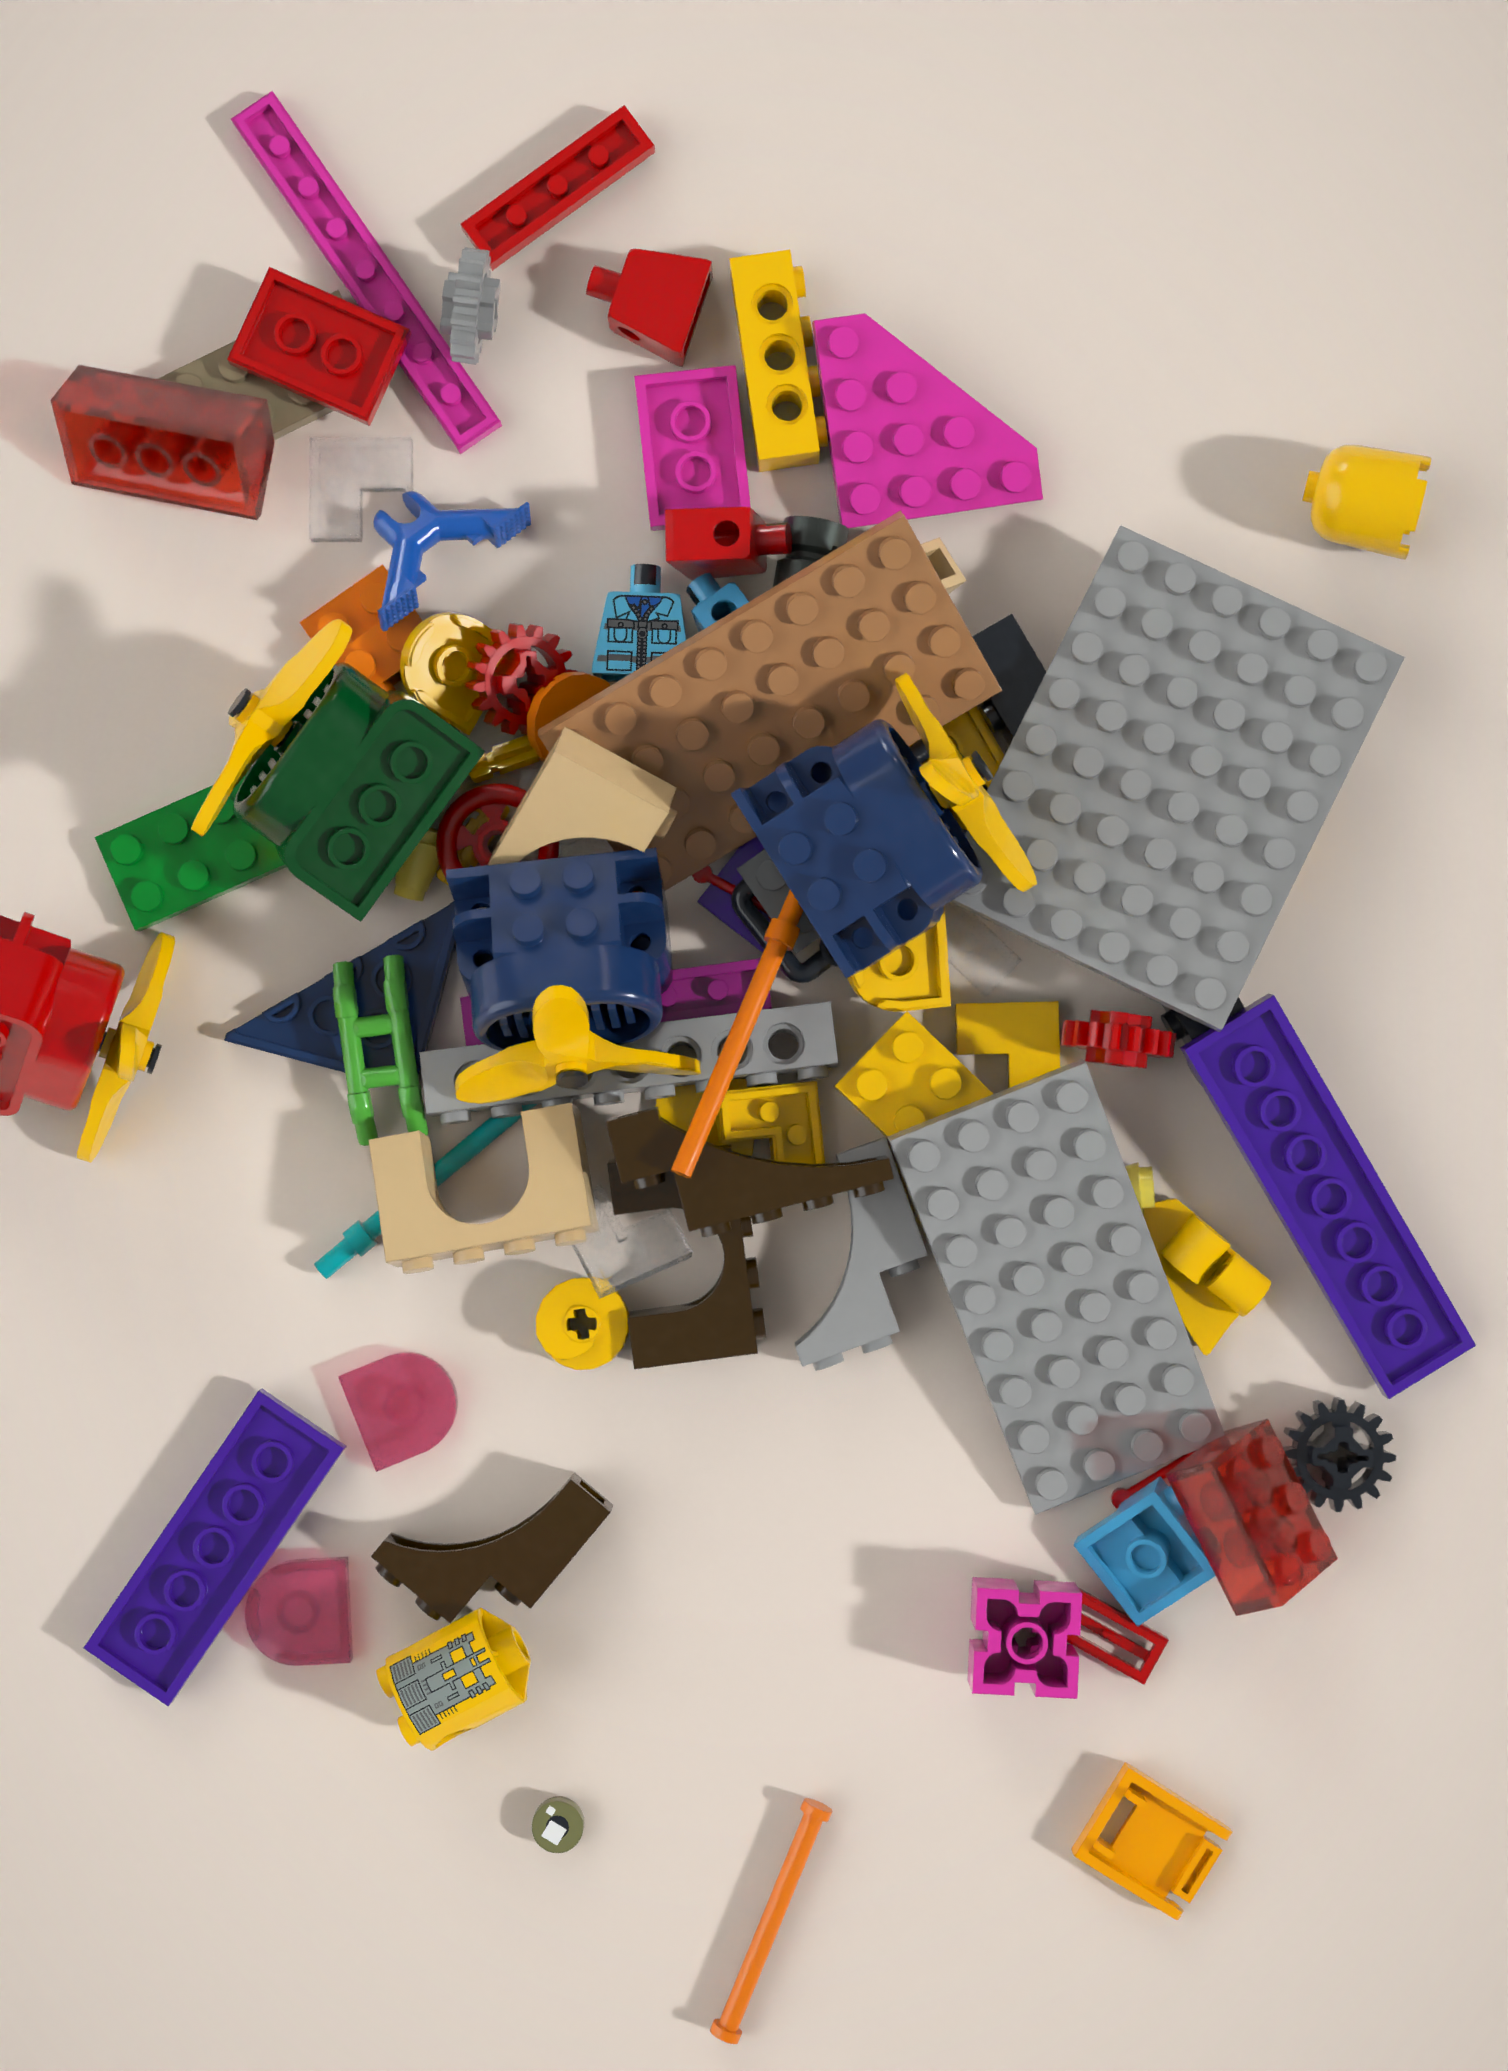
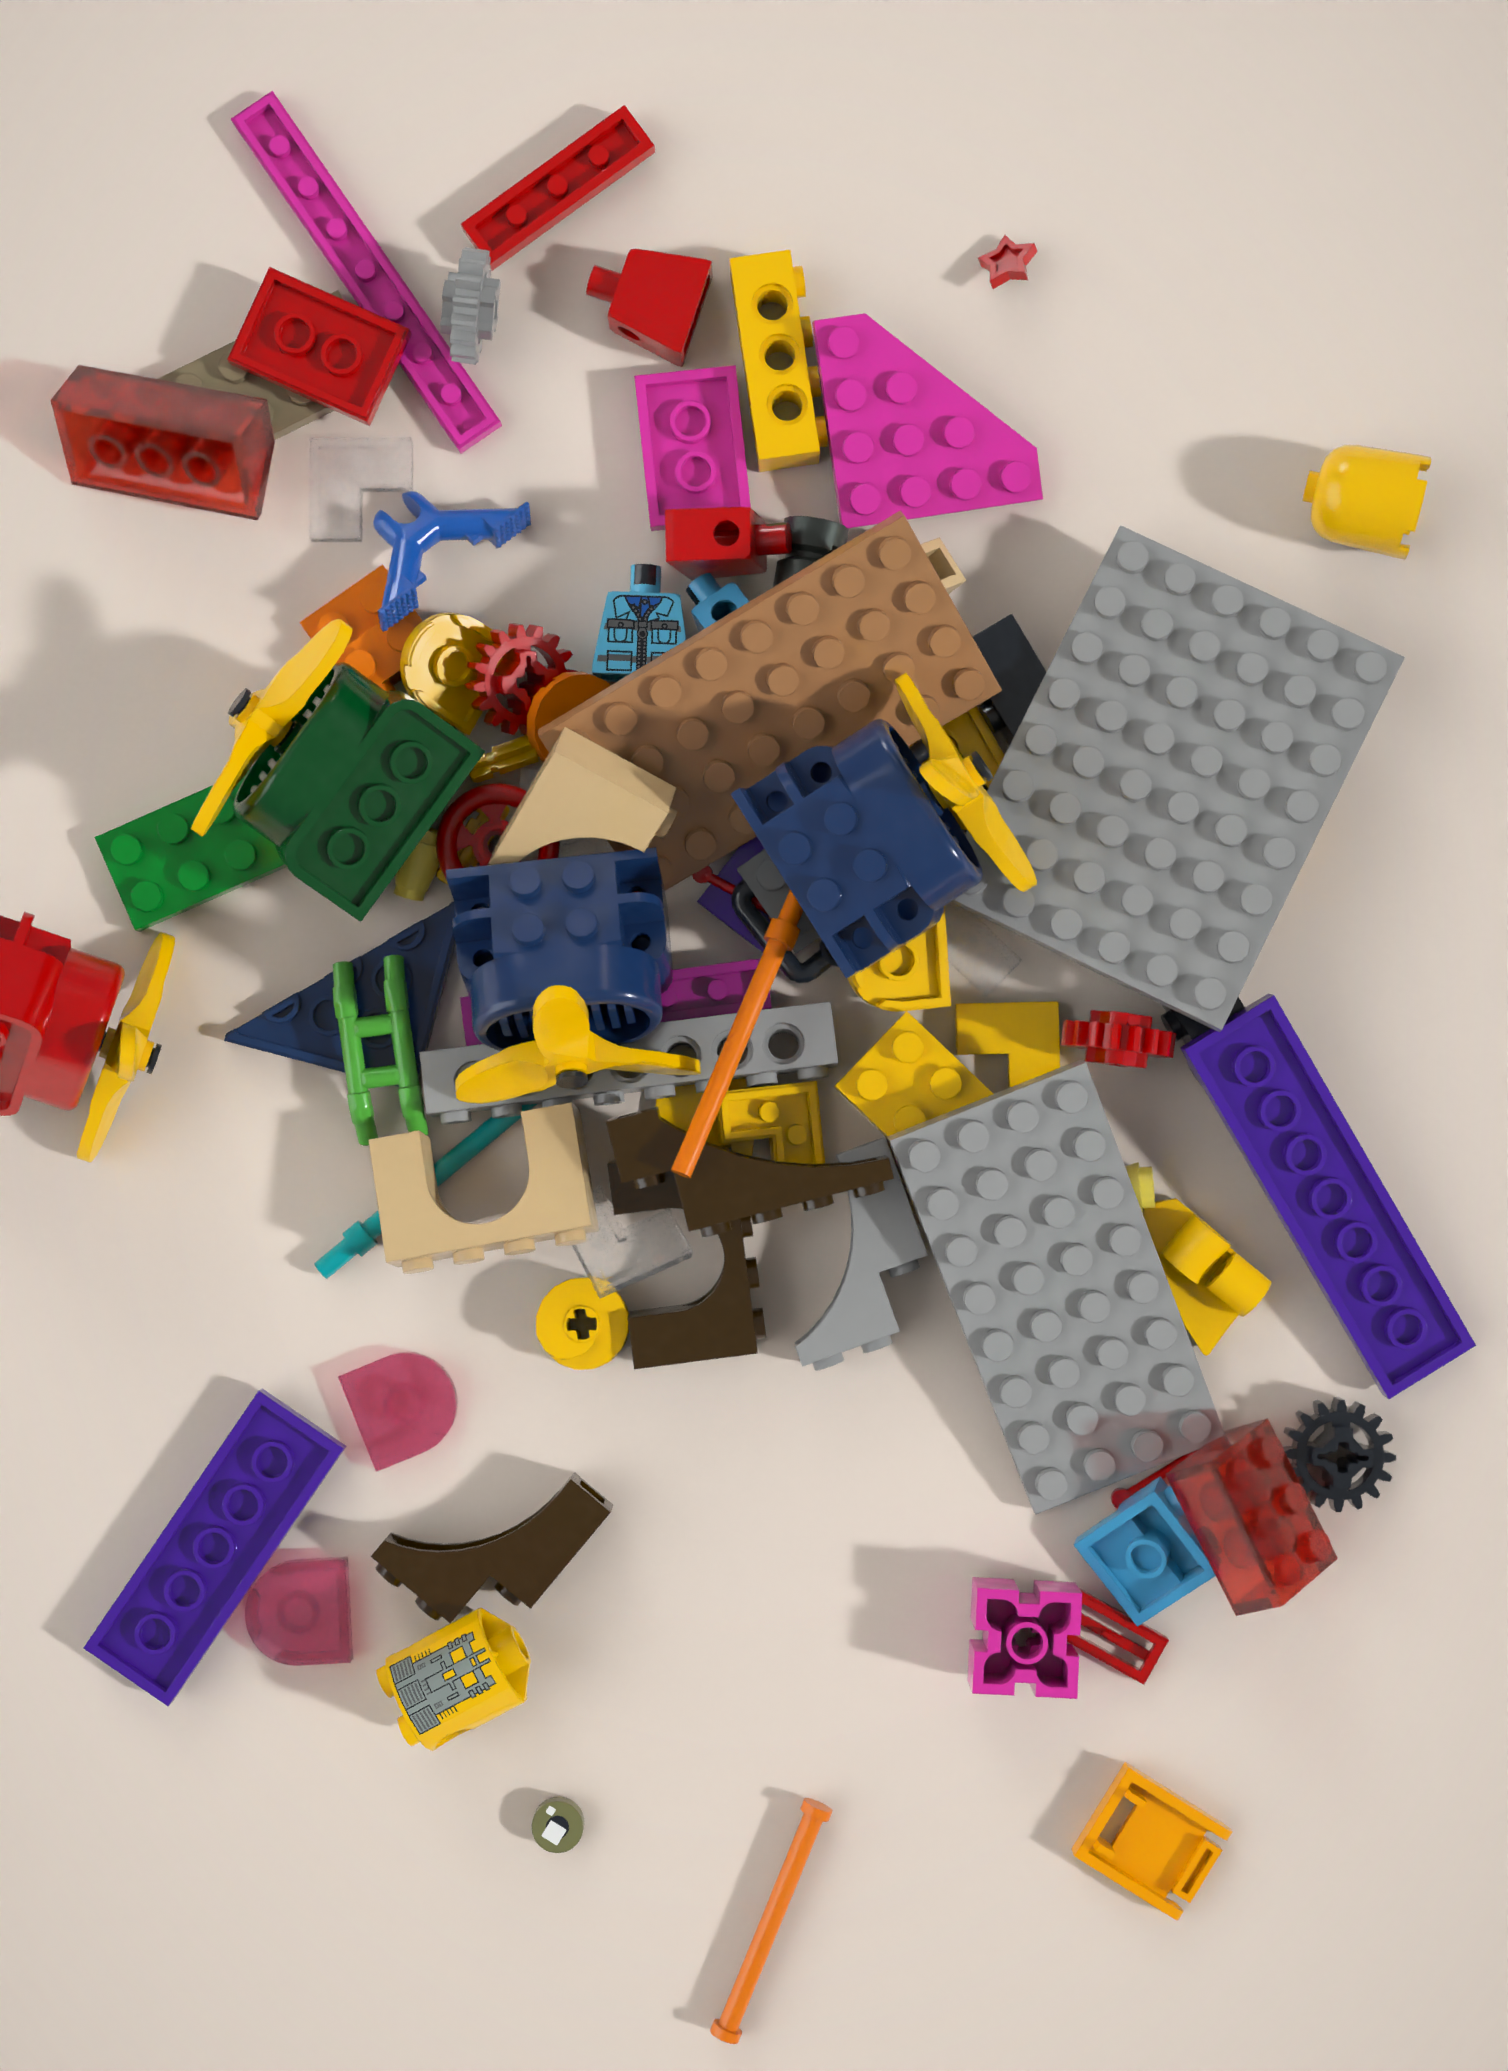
none -> piece [978,235,1038,289]

